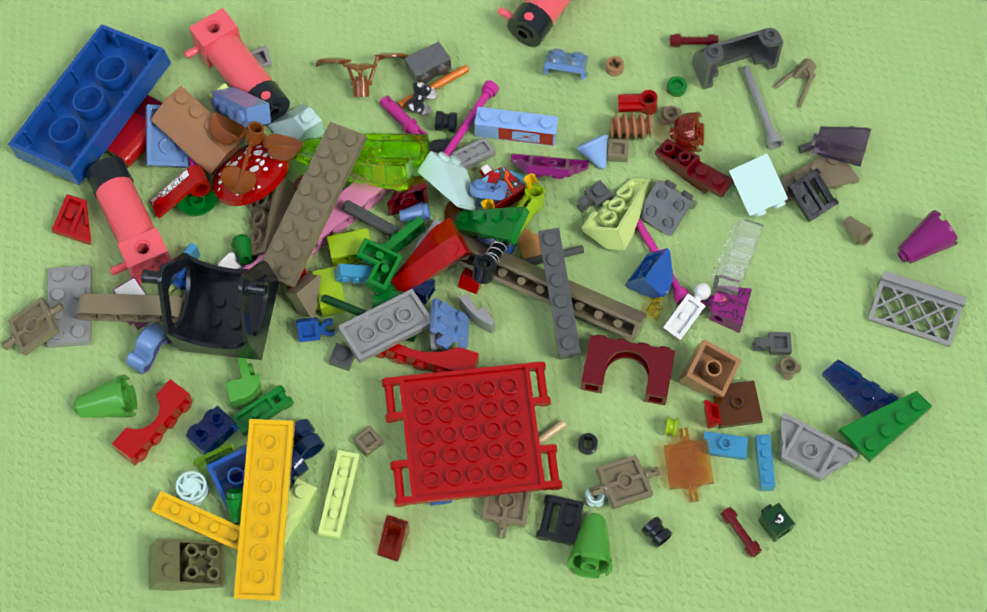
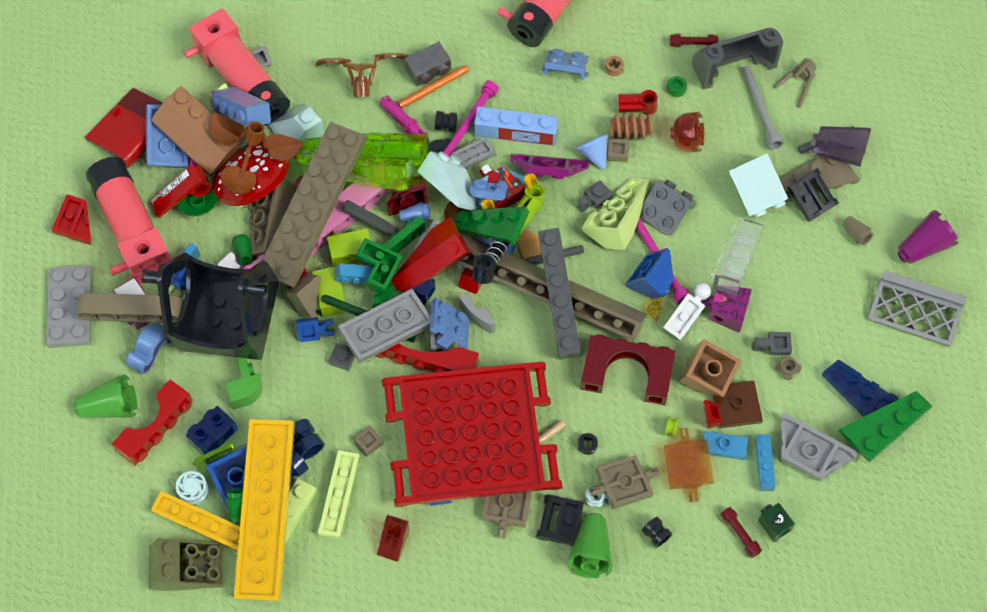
dark tan plate [1,297,65,355] -> none
blue tile [8,24,171,185] -> none
green plate [231,385,294,436] -> none
black piece [406,82,437,115] -> none
dark red slope [655,139,734,198] -> none
dark tan plate [660,106,682,126] -> none

